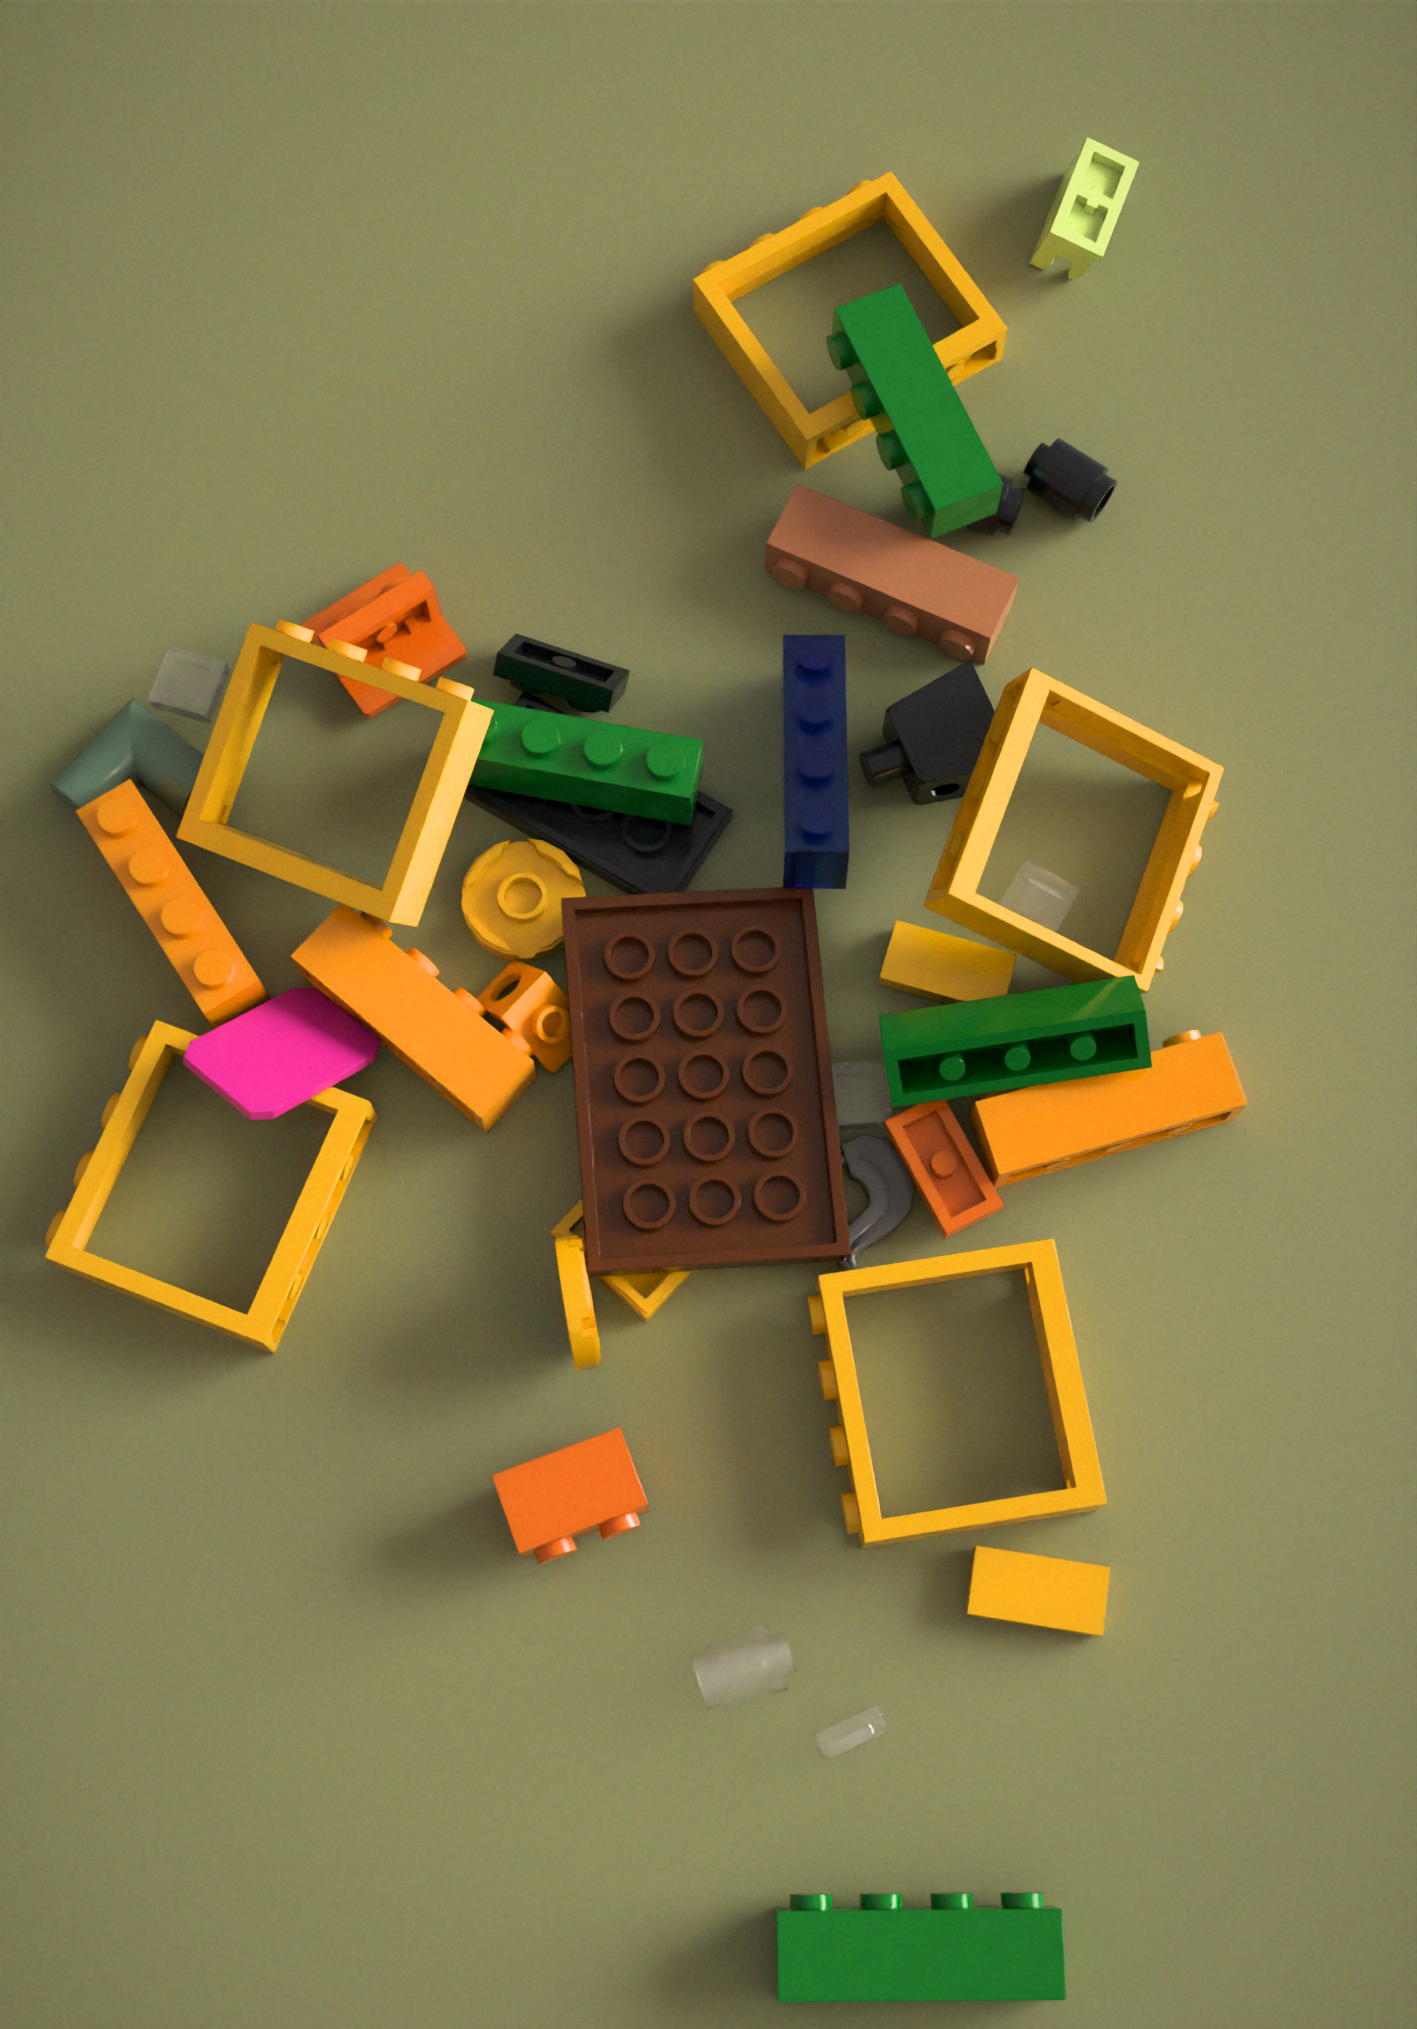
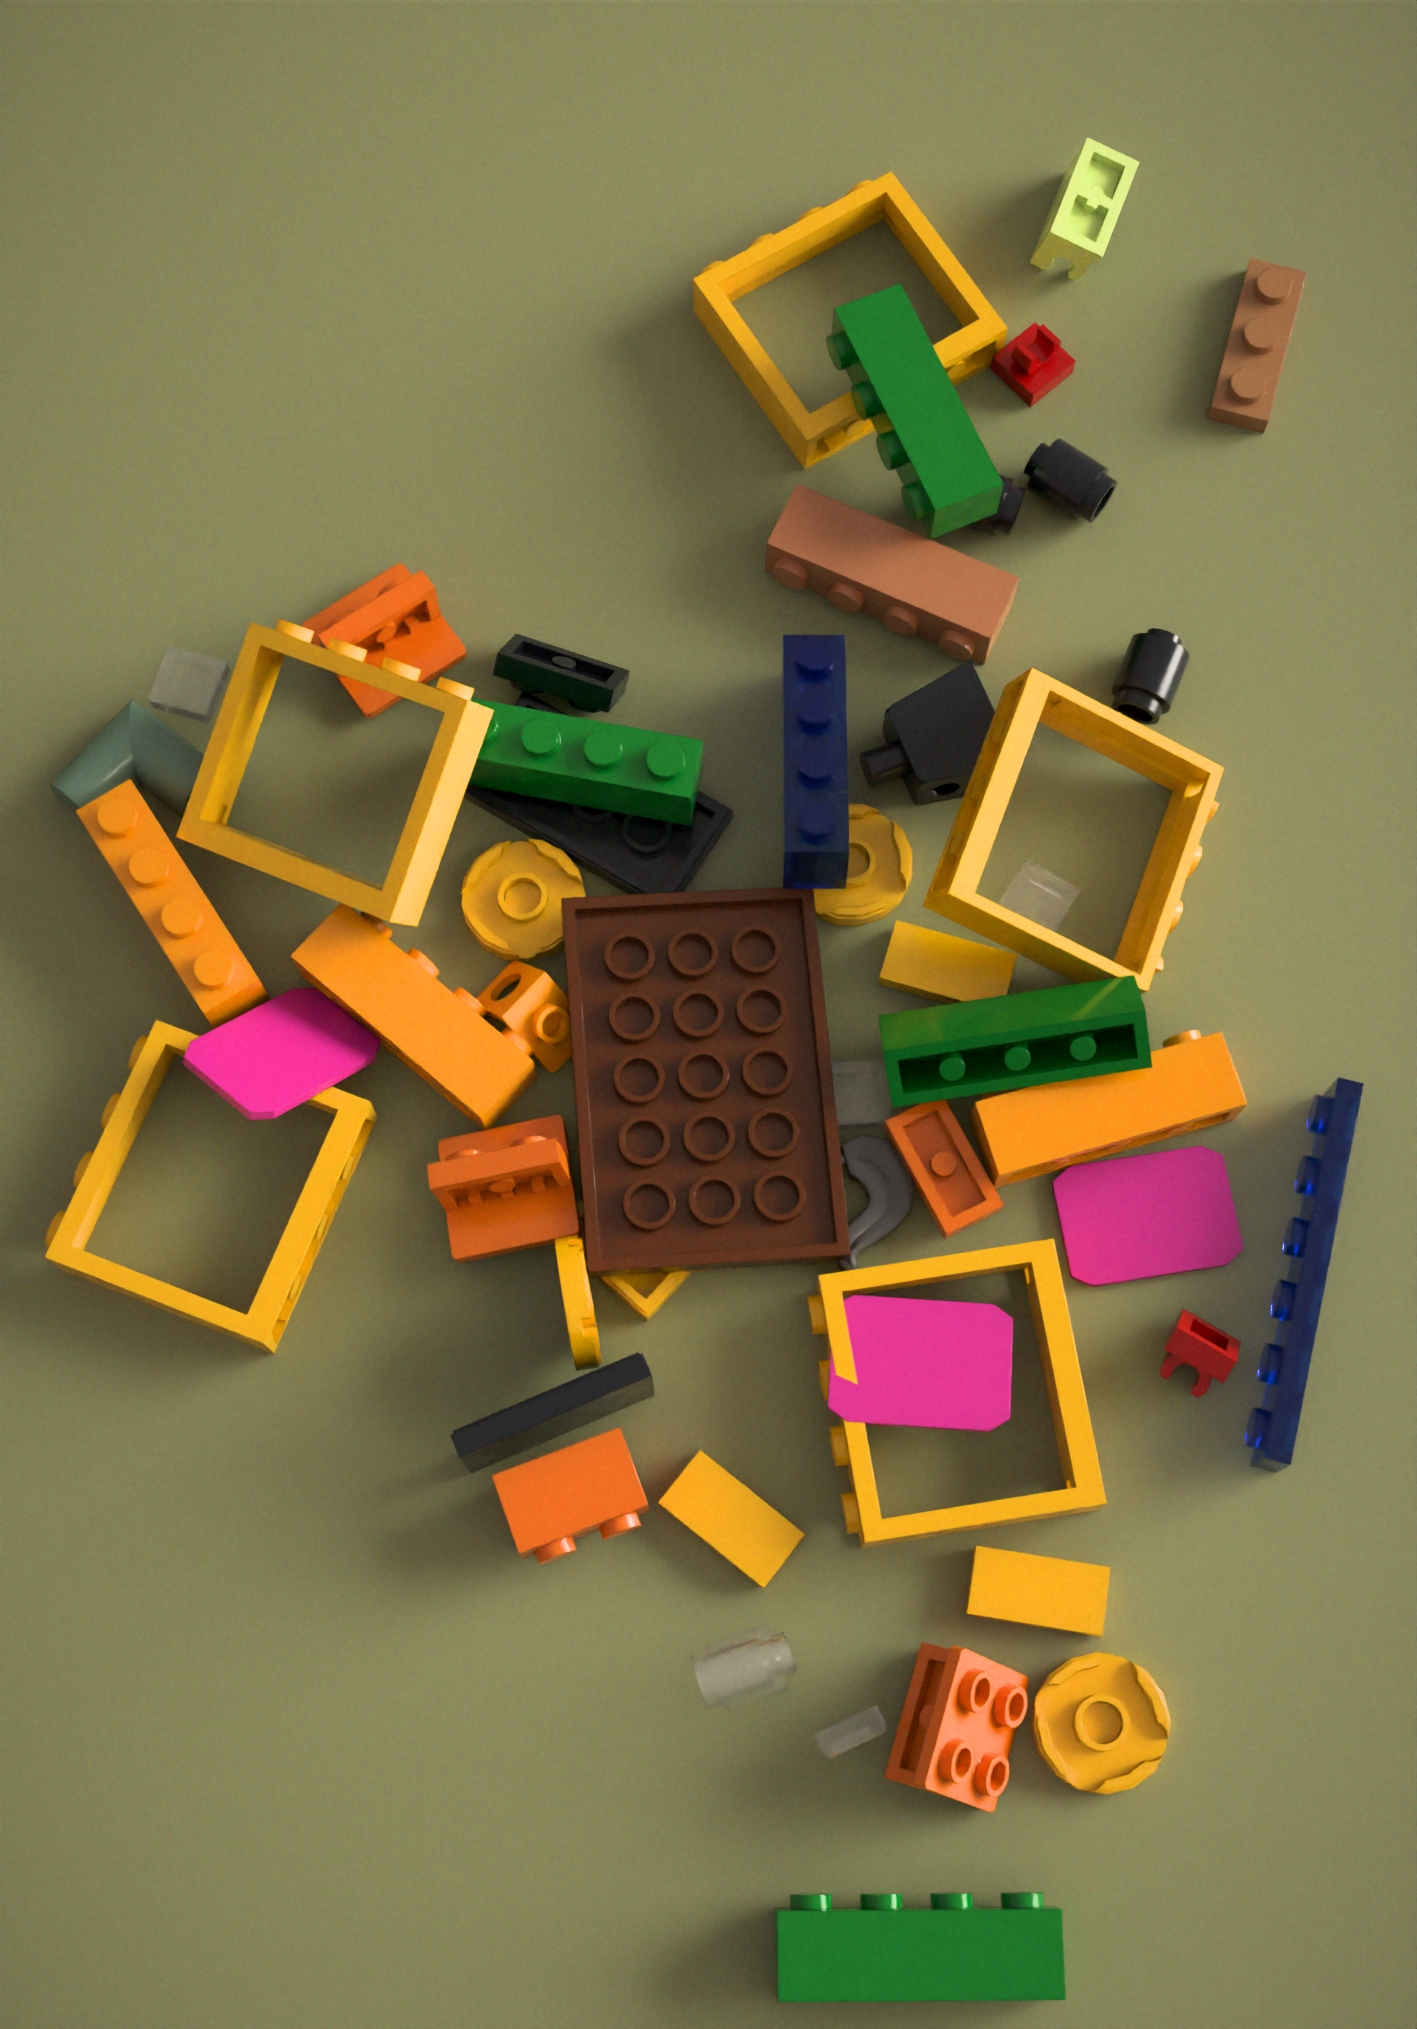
none -> orange bracket [427,1115,582,1263]
none -> black tile [450,1352,655,1474]
none -> yellow tile [658,1450,805,1589]
none -> yellow tile [789,803,912,926]
none -> dark pink piece [827,1295,1013,1432]
none -> orange bracket [884,1642,1029,1813]
none -> red tile [990,322,1076,408]
none -> yellow tile [1030,1652,1171,1794]
none -> dark pink piece [1051,1146,1244,1287]
none -> black brick [1111,628,1190,725]
none -> red tile [1160,1308,1241,1398]
none -> medium nougat plate [1206,258,1307,433]
none -> clear blue plate [1245,1077,1364,1473]

